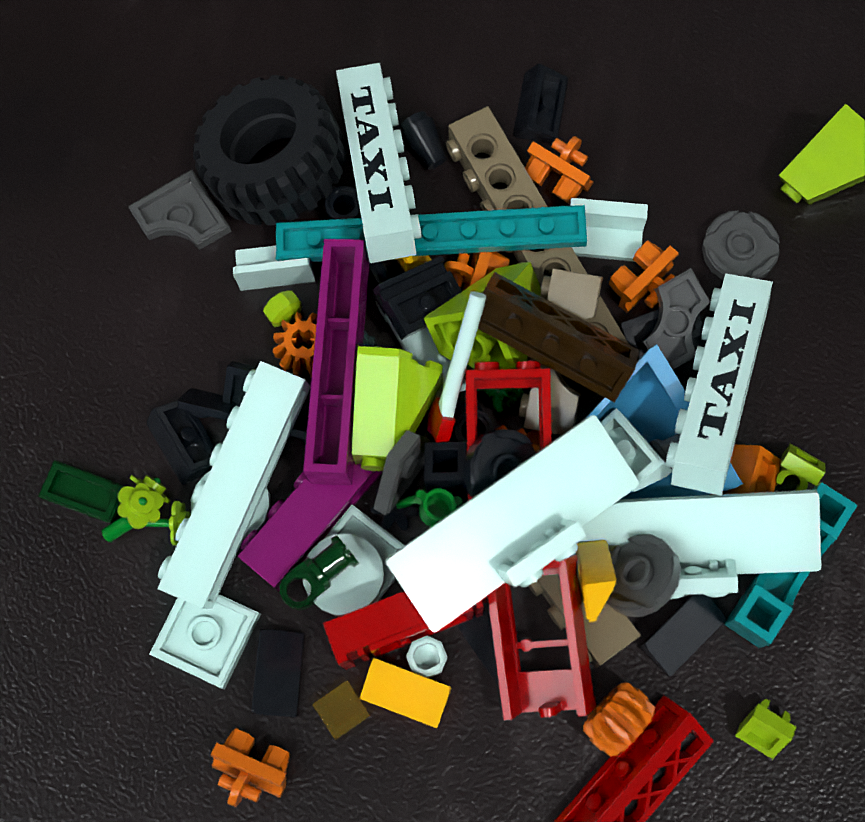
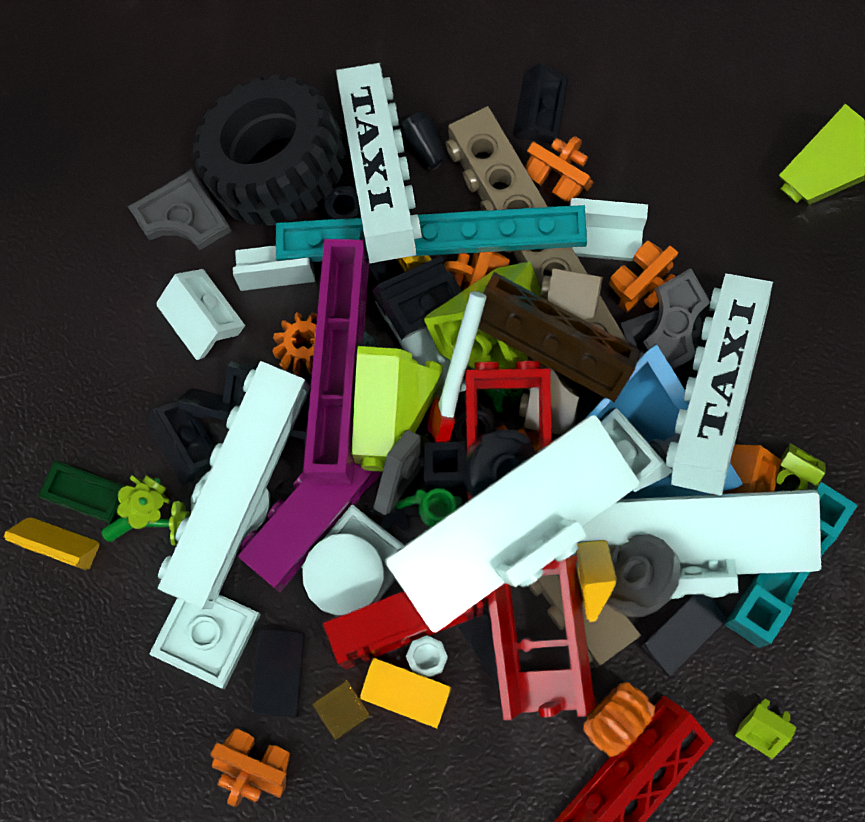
lime tile [263,290,302,327] -> none
dark green connector [279,535,359,610] -> none
dark grey tile [702,210,780,280] -> none
none -> yellow slope [3,517,99,570]
none -> light aqua panel [157,269,245,360]

